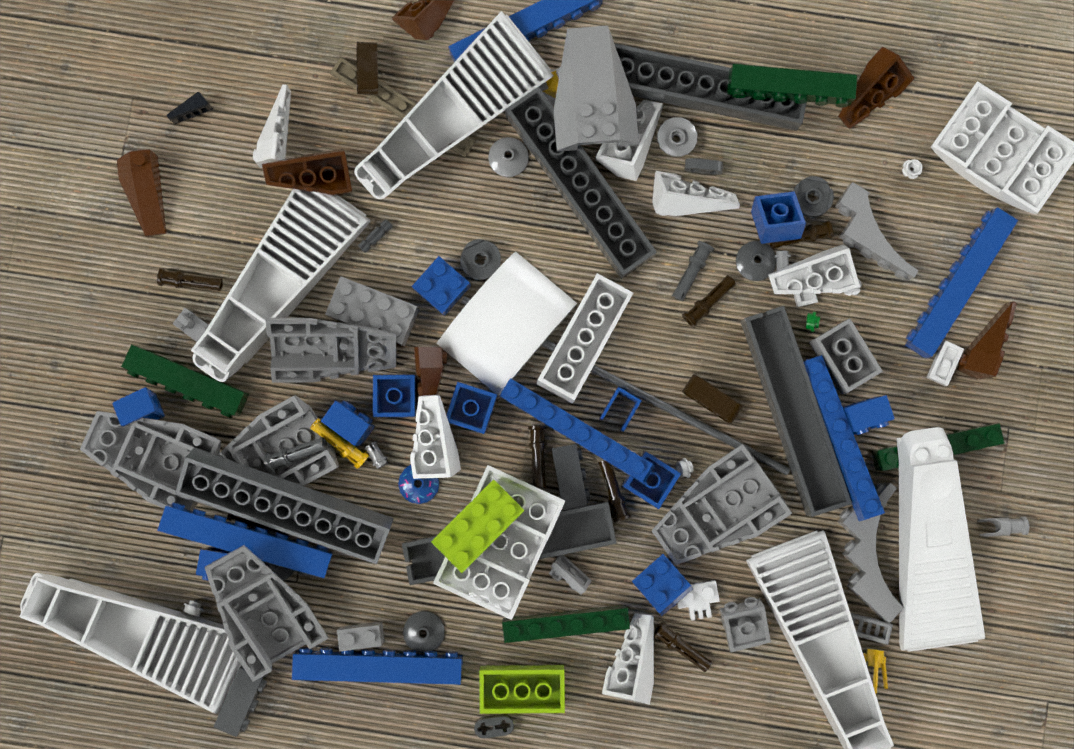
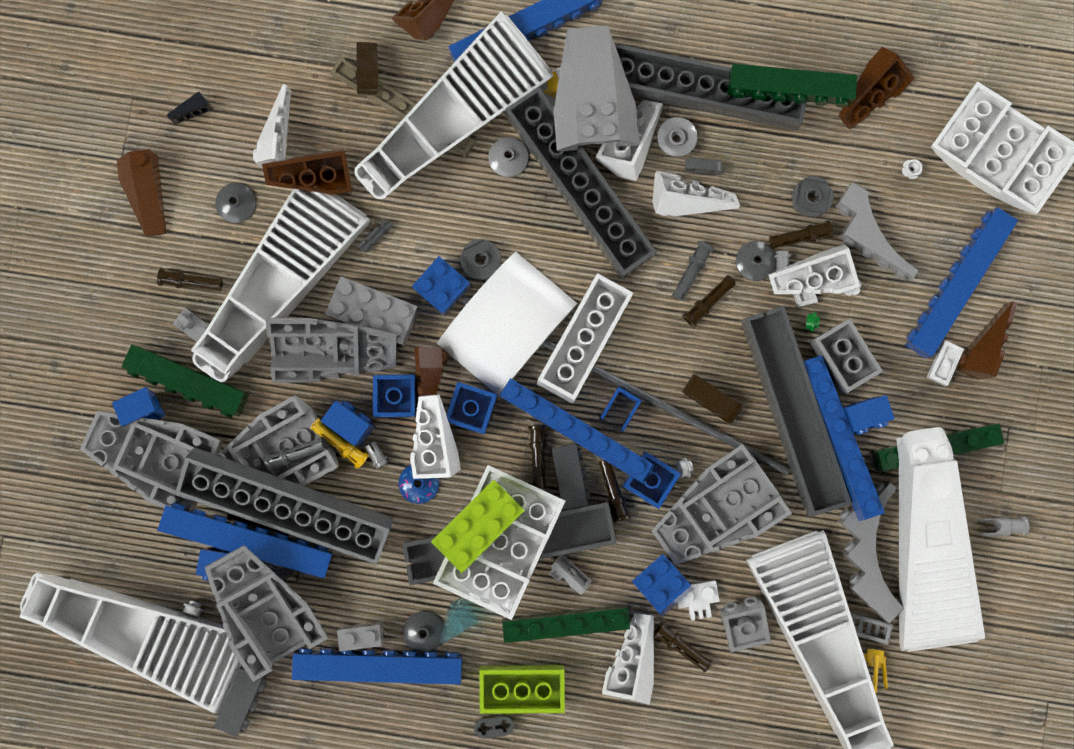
blue brick [751,191,806,244] -> none
none -> dark grey dish [215,183,256,223]
none -> clear light blue slope [440,598,478,644]

